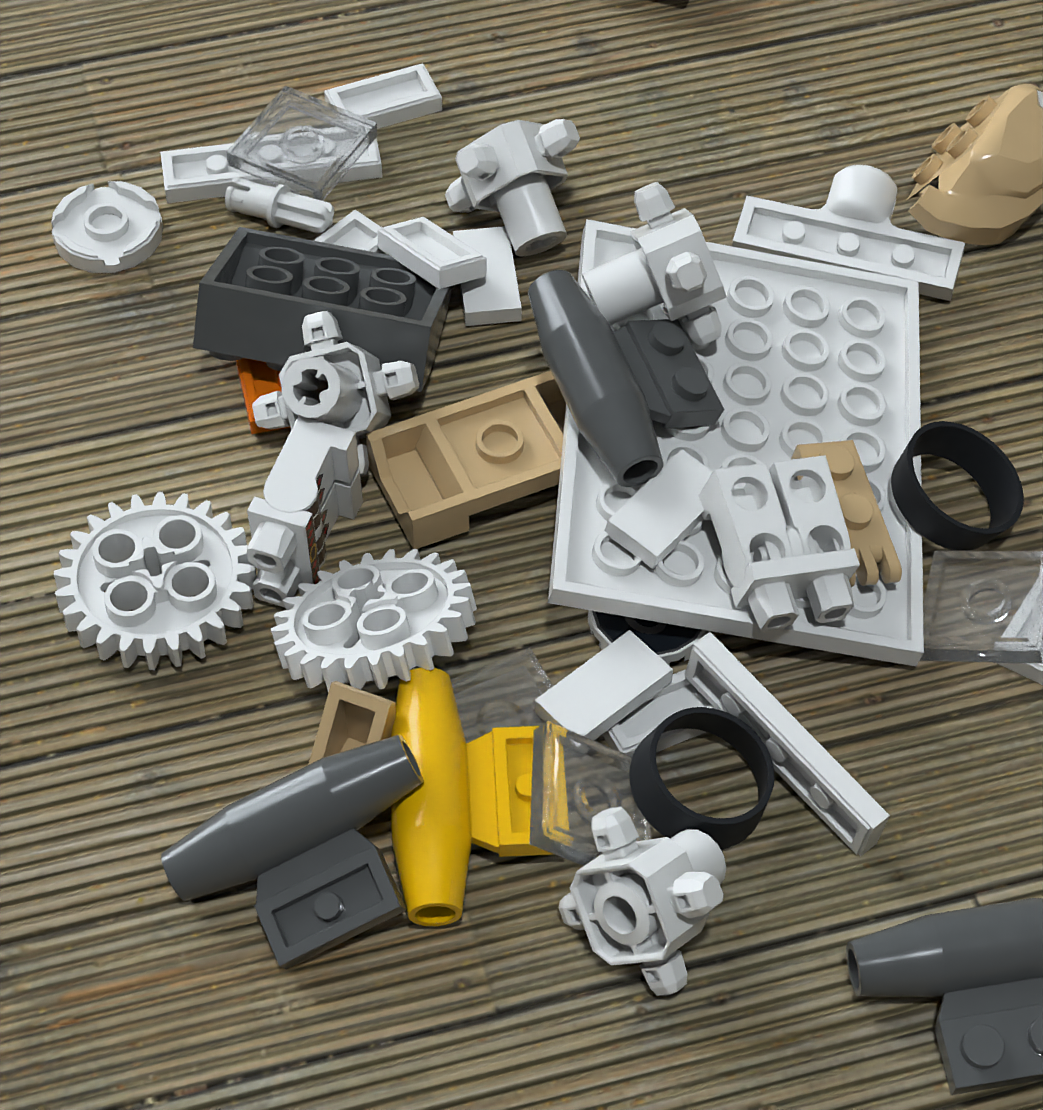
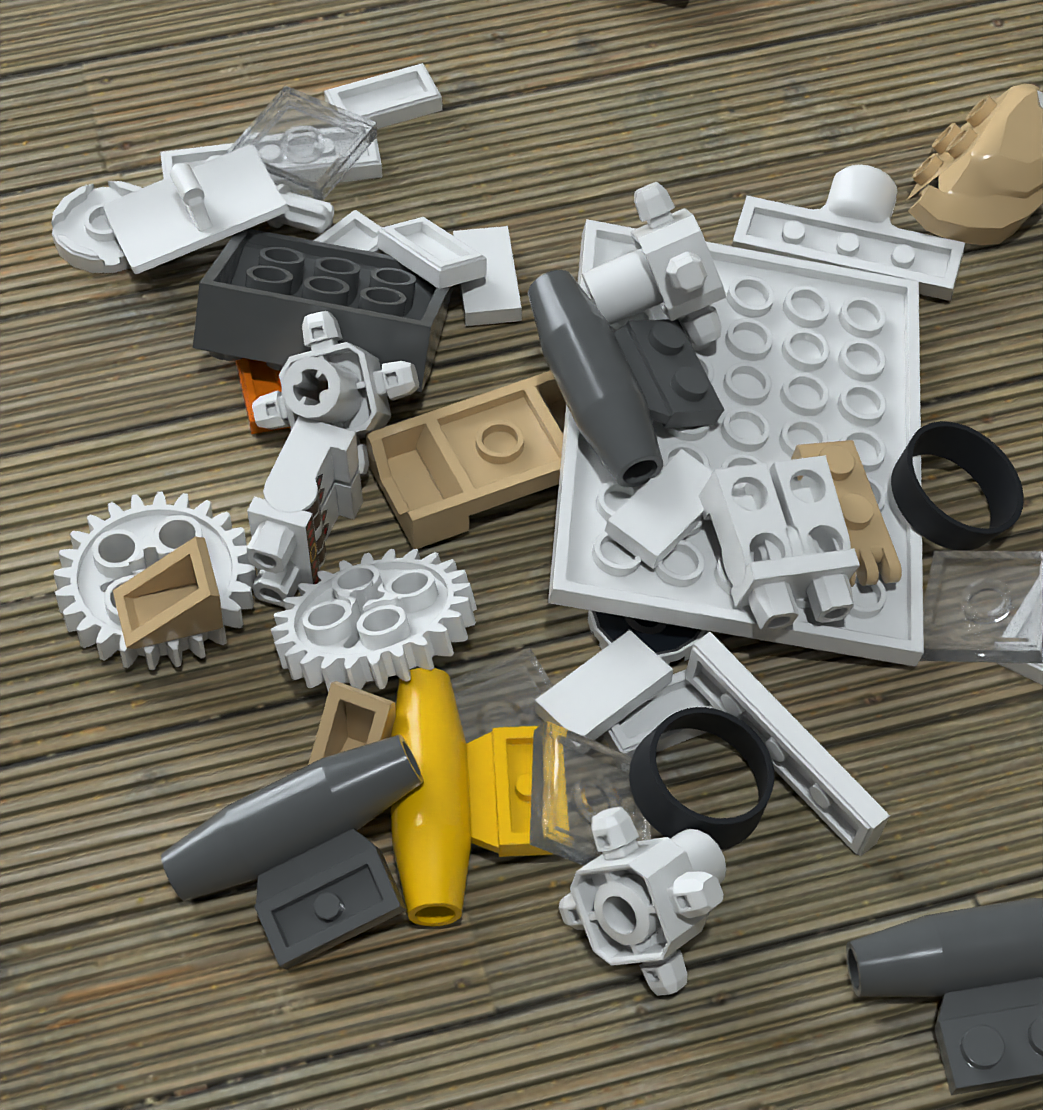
white piece [445,119,580,256] -> none
none -> white shield [103,144,289,274]
none -> tan slope [113,536,223,649]

